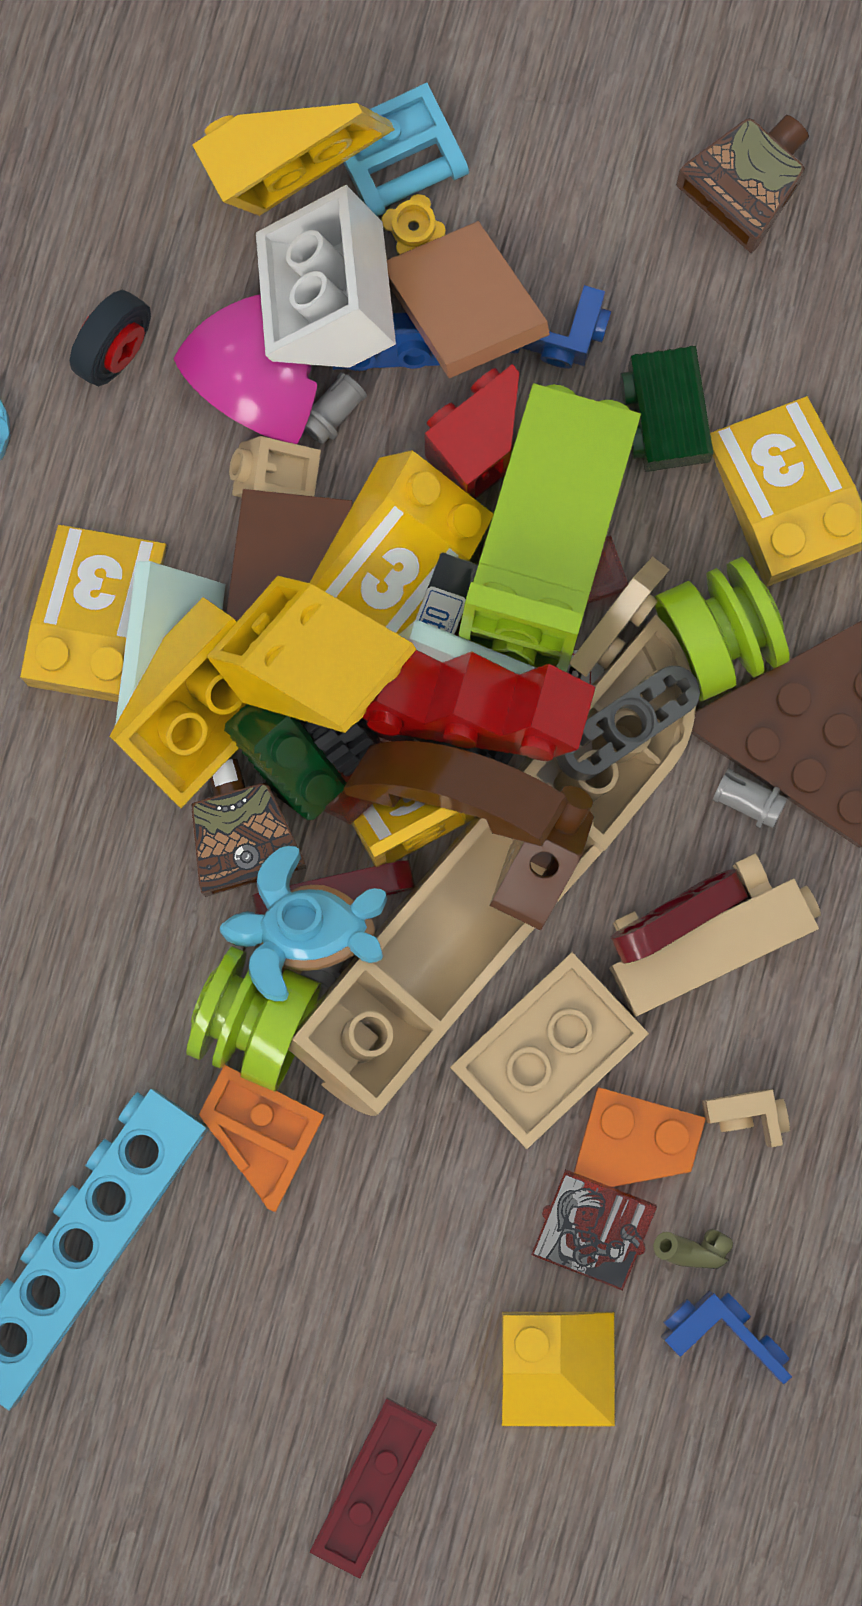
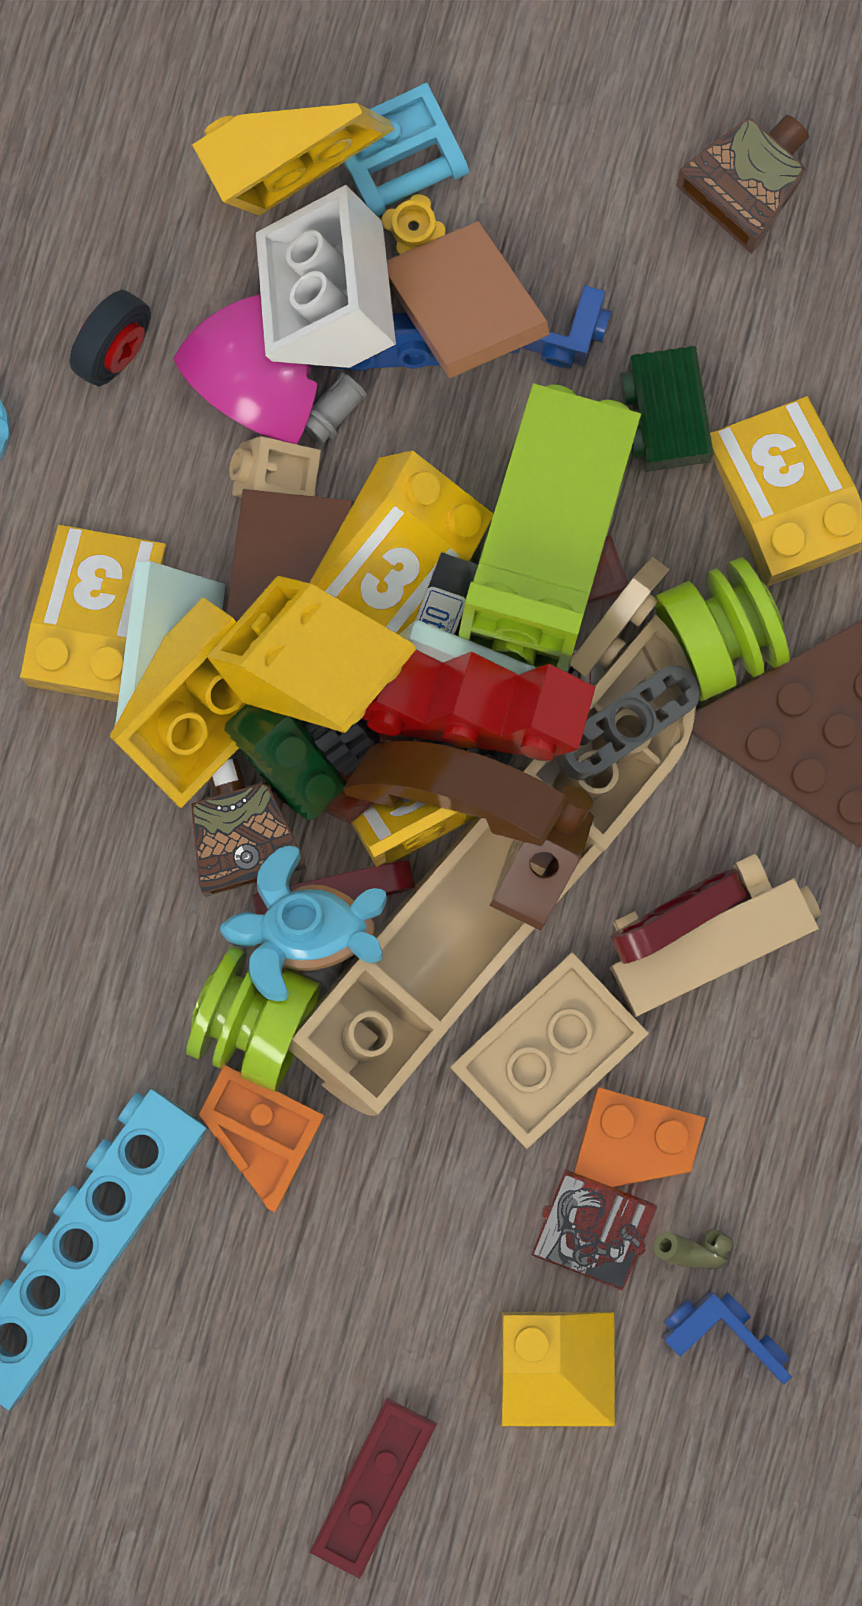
red slope [425,364,519,499] -> none
tan bracket [701,1089,790,1147] -> none
light grey pin [713,768,788,829] -> none

